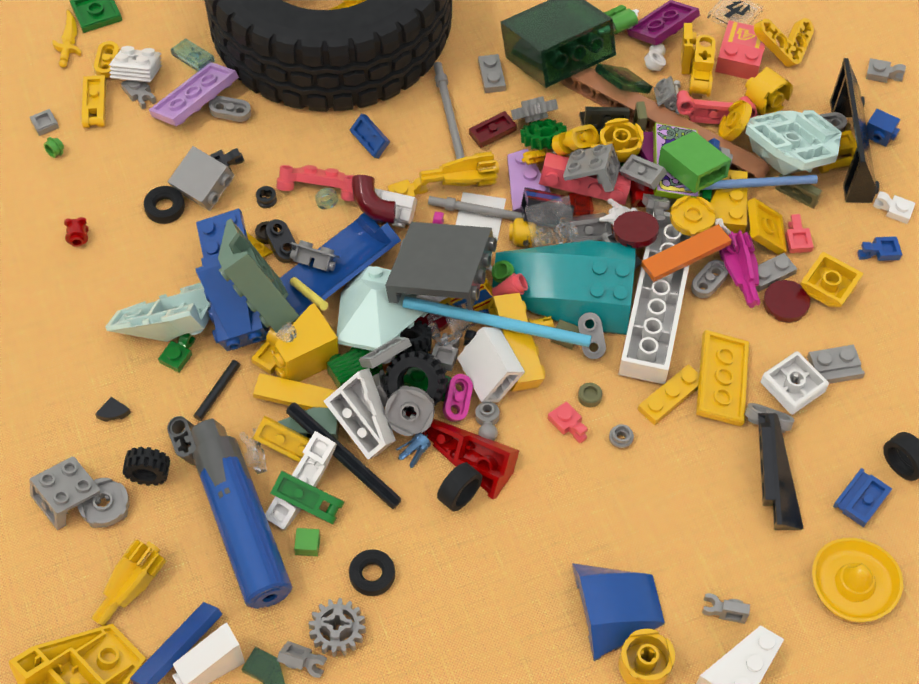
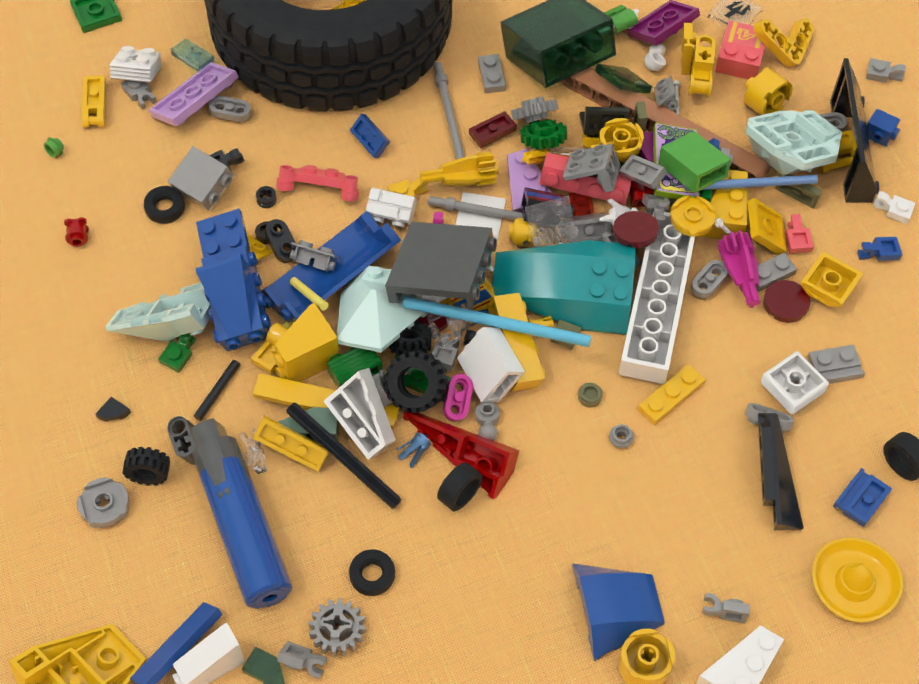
light grey tile [30,109,59,136] -> none
light grey bracket [30,457,100,530] -> none
yellow piece [52,10,81,68] -> none
yellow piece [91,539,167,626] -> none
yellow plate [94,41,120,78] -> none
sand green piece [218,218,300,333] -> none
white slope [265,431,337,530] -> none
green plate [270,471,345,524] -> none
clear hinge [276,321,297,343] -> none
bright green piece [294,528,321,556] -> none
clear light blue tile [315,188,338,209] -> none
dark red cylinder [352,175,396,224] -> none
light grey plate [359,337,412,368] -> none
light grey plate [385,386,435,436] -> none
bright green plate [492,260,515,283] -> none
coral cone [492,273,528,296] -> none
coral plate [548,401,588,444] -> none
yellow brick [552,124,599,156] -> none
light grey plate [578,312,606,359] -> none
orange tile [641,224,732,282] -> none
coral plate [676,90,757,124] -> none
yellow tile [696,330,749,427] -> none
yellow tile [718,100,752,142] -> none

